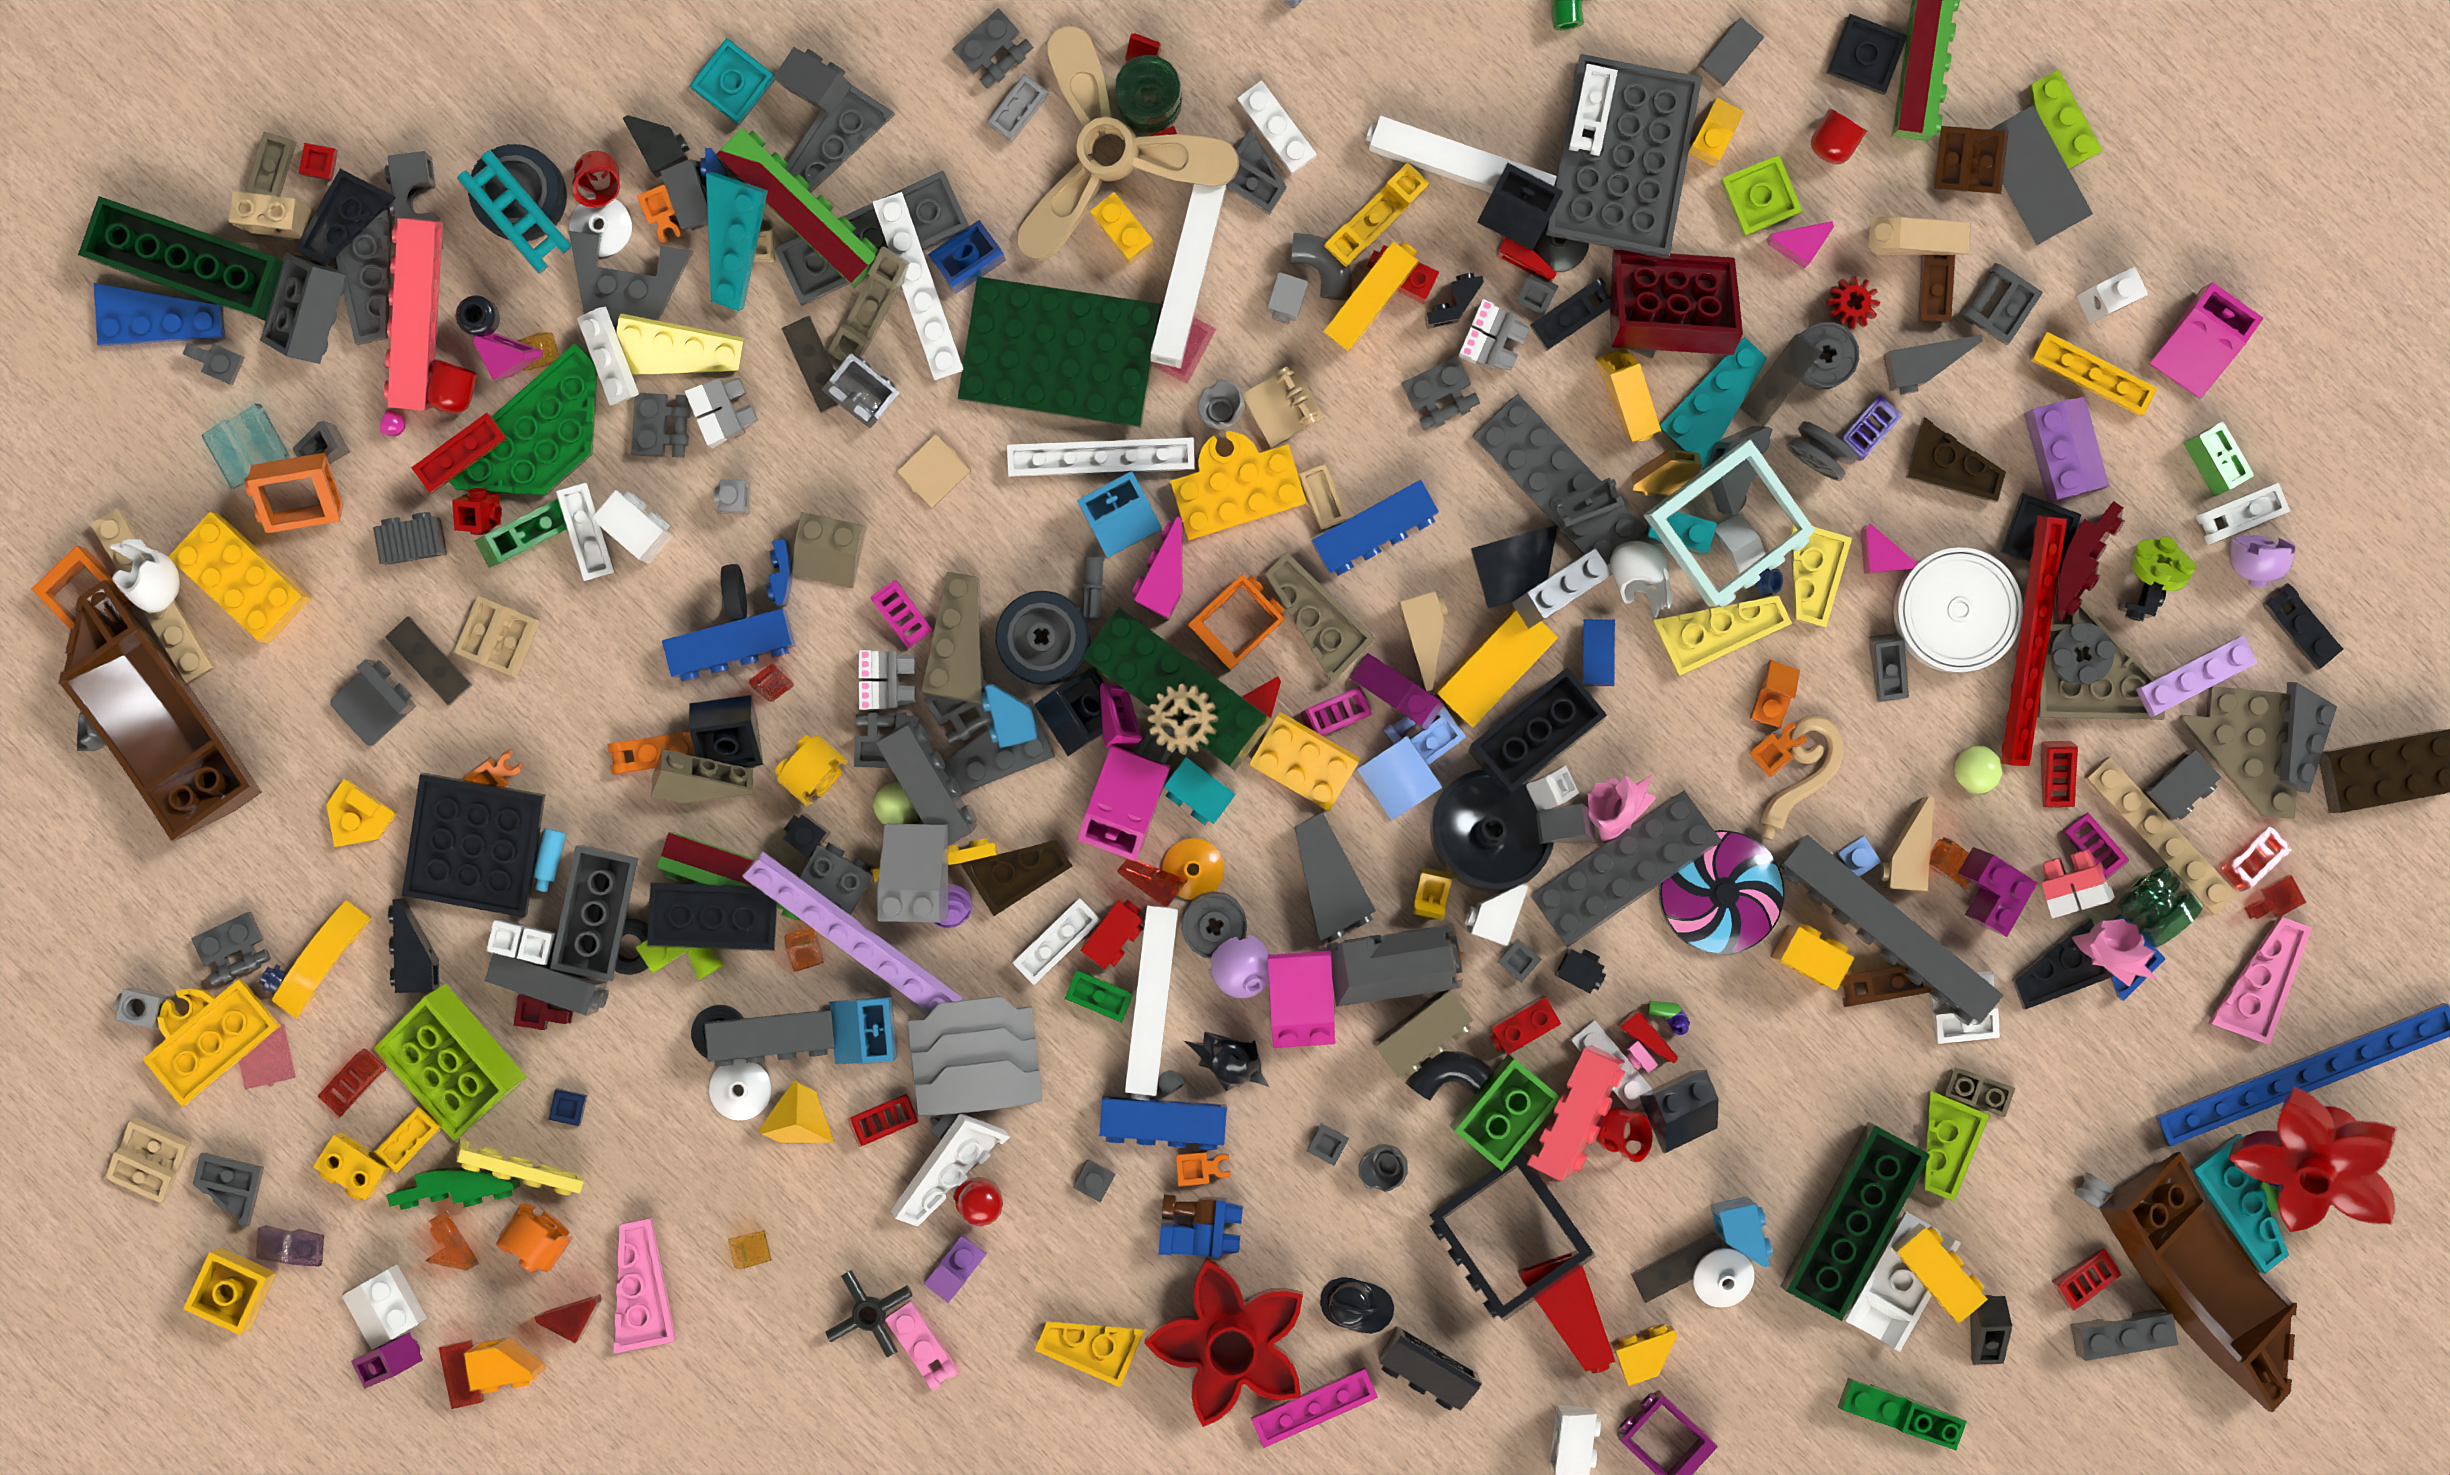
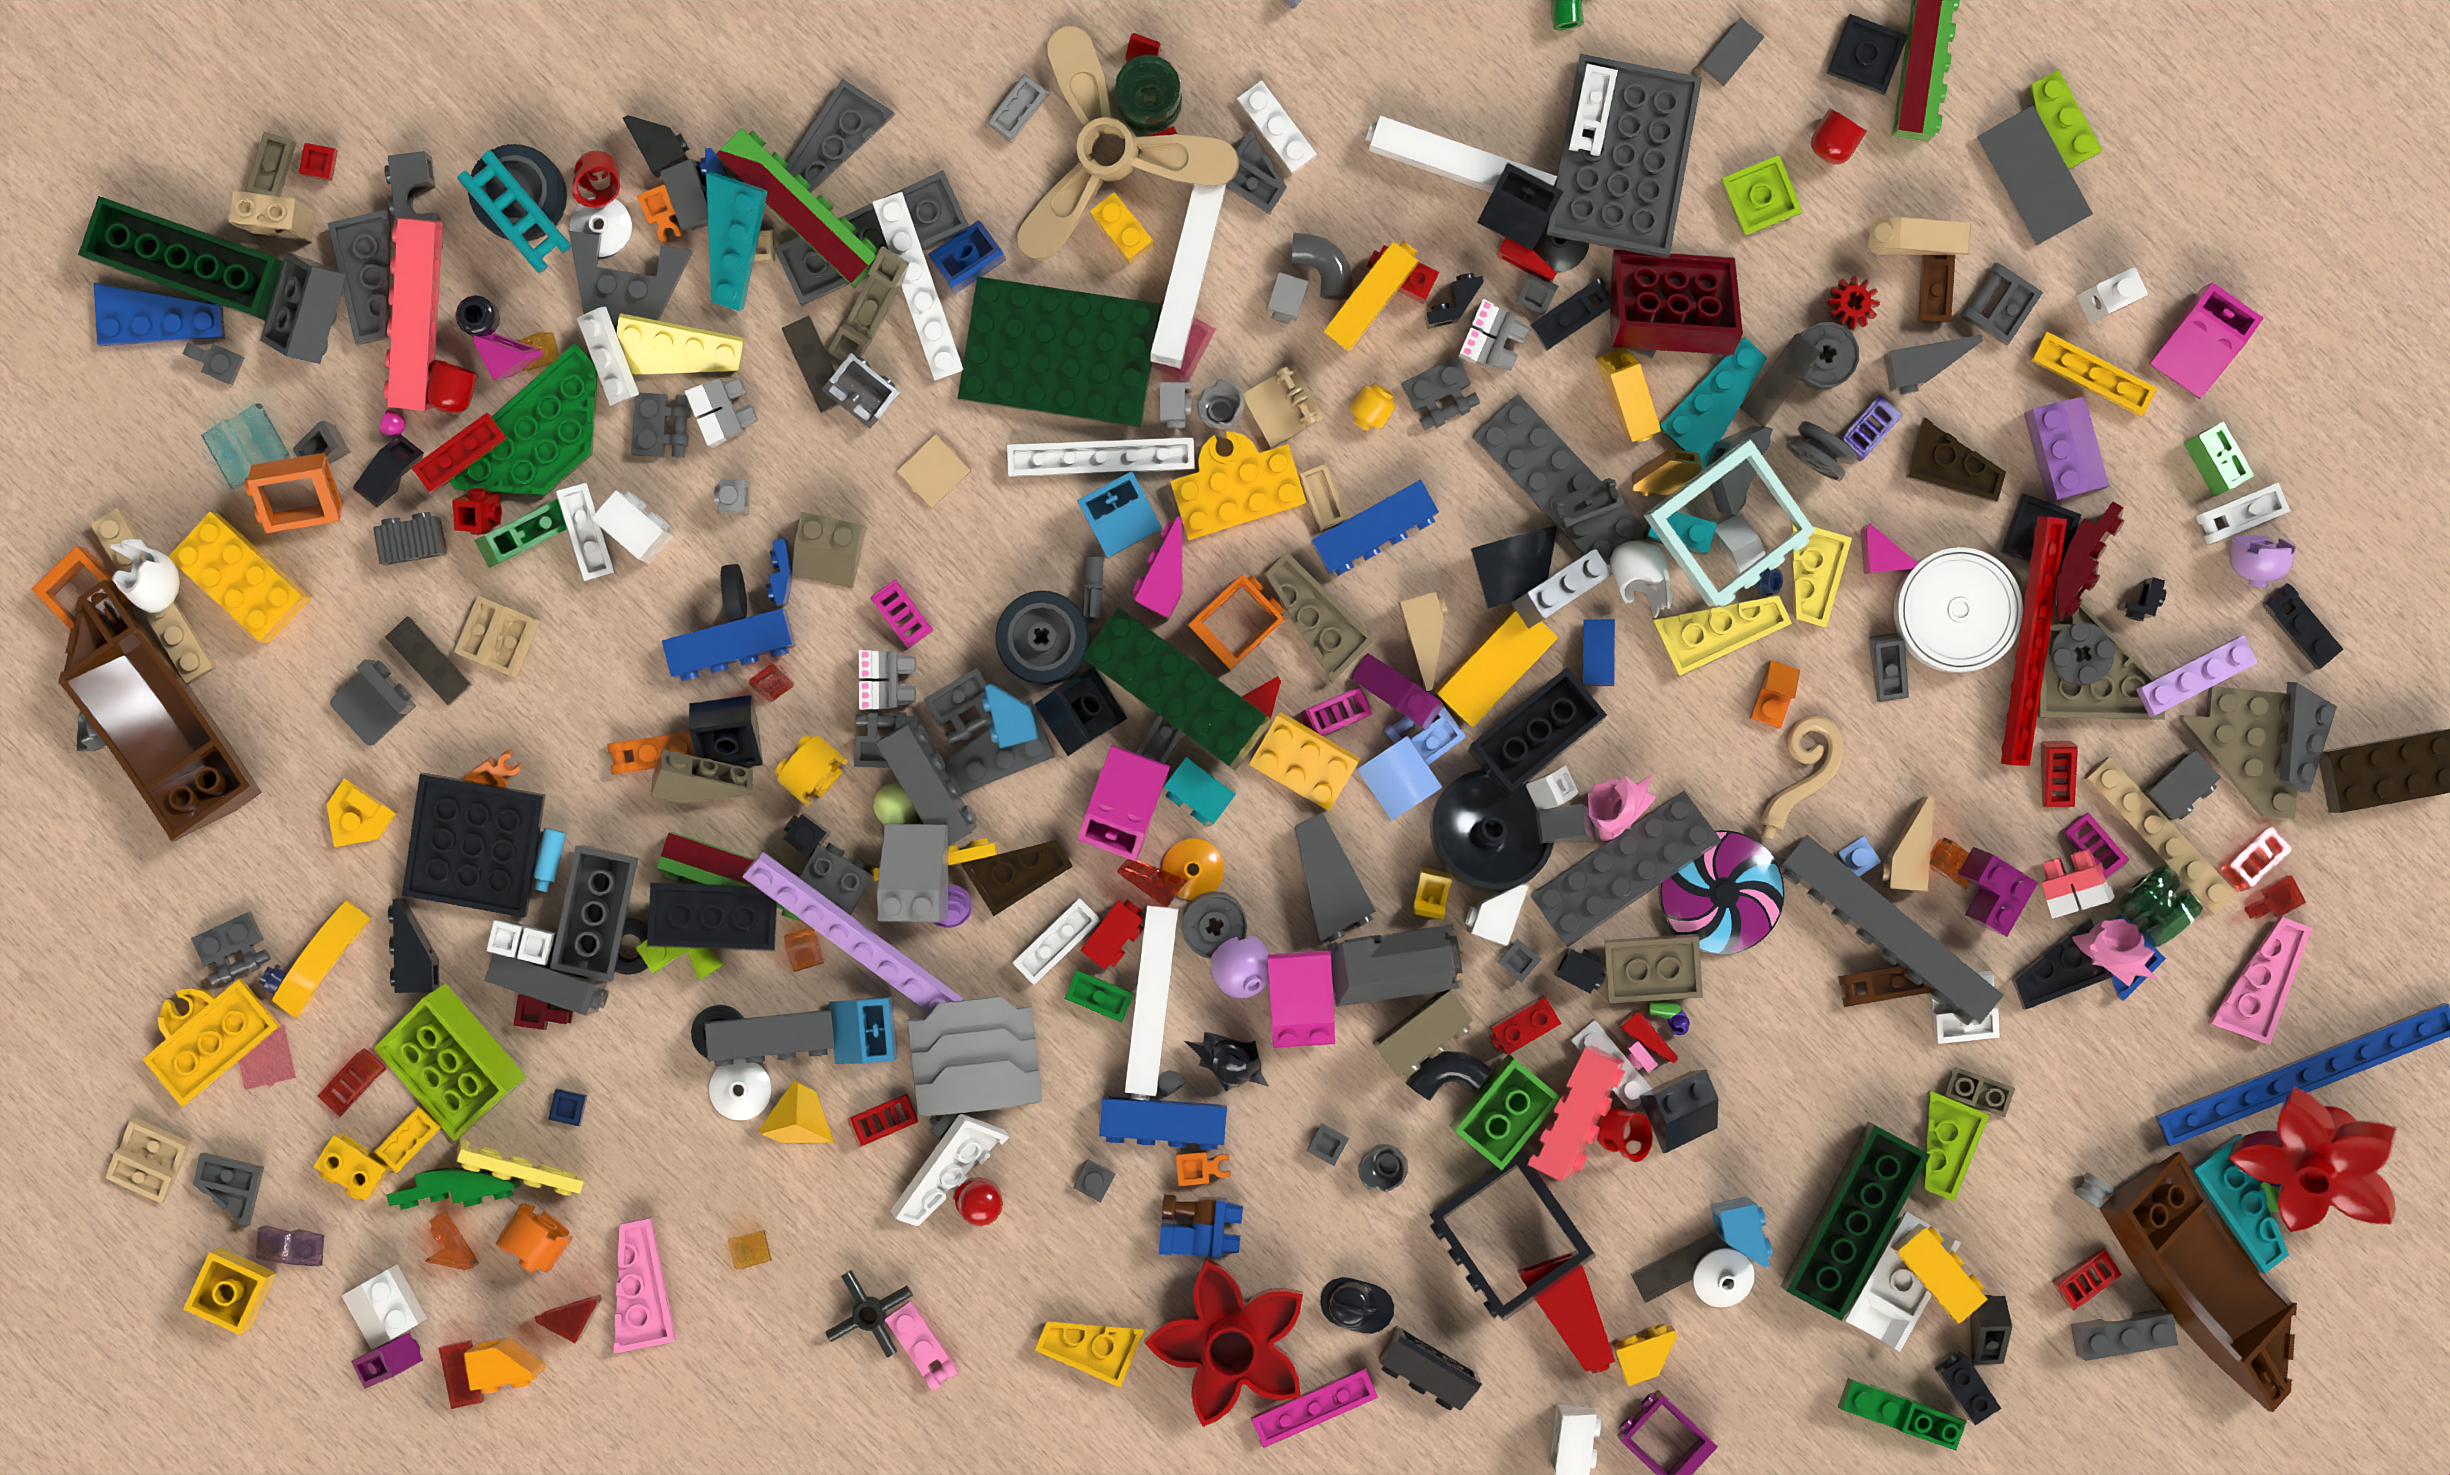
light grey brick [115,987,169,1028] -> none
black wing [295,169,396,266] -> none
teal plate [689,38,775,126] -> none
dark grey brick [774,47,852,116] -> none
dark tan wing [921,572,983,704] -> none
medium lavender slope [924,1234,987,1303] -> none
dark grey plate [953,8,1033,89] -> none
dark pink slope [1100,683,1142,751] -> none
tan gear [1148,684,1218,754] -> none
yellow slope [1324,162,1430,267] -> none
yellow slope [1689,97,1744,167] -> none
orange plate [1749,723,1808,777] -> none
dark pink slope [1767,221,1834,269] -> none
yellow brick [1771,923,1854,991] -> none
reddish brown slope [1934,126,2009,194] -> none
yellowish green hair [1954,746,2003,794] -> none
lime plate [2130,536,2197,591] -> none
none -> black slope [353,434,424,508]
none -> light grey brick [1160,382,1191,429]
none -> yellow head [1350,383,1396,431]
none -> dark tan plate [1604,934,1703,1004]
none -> black brick [1934,1351,2002,1426]

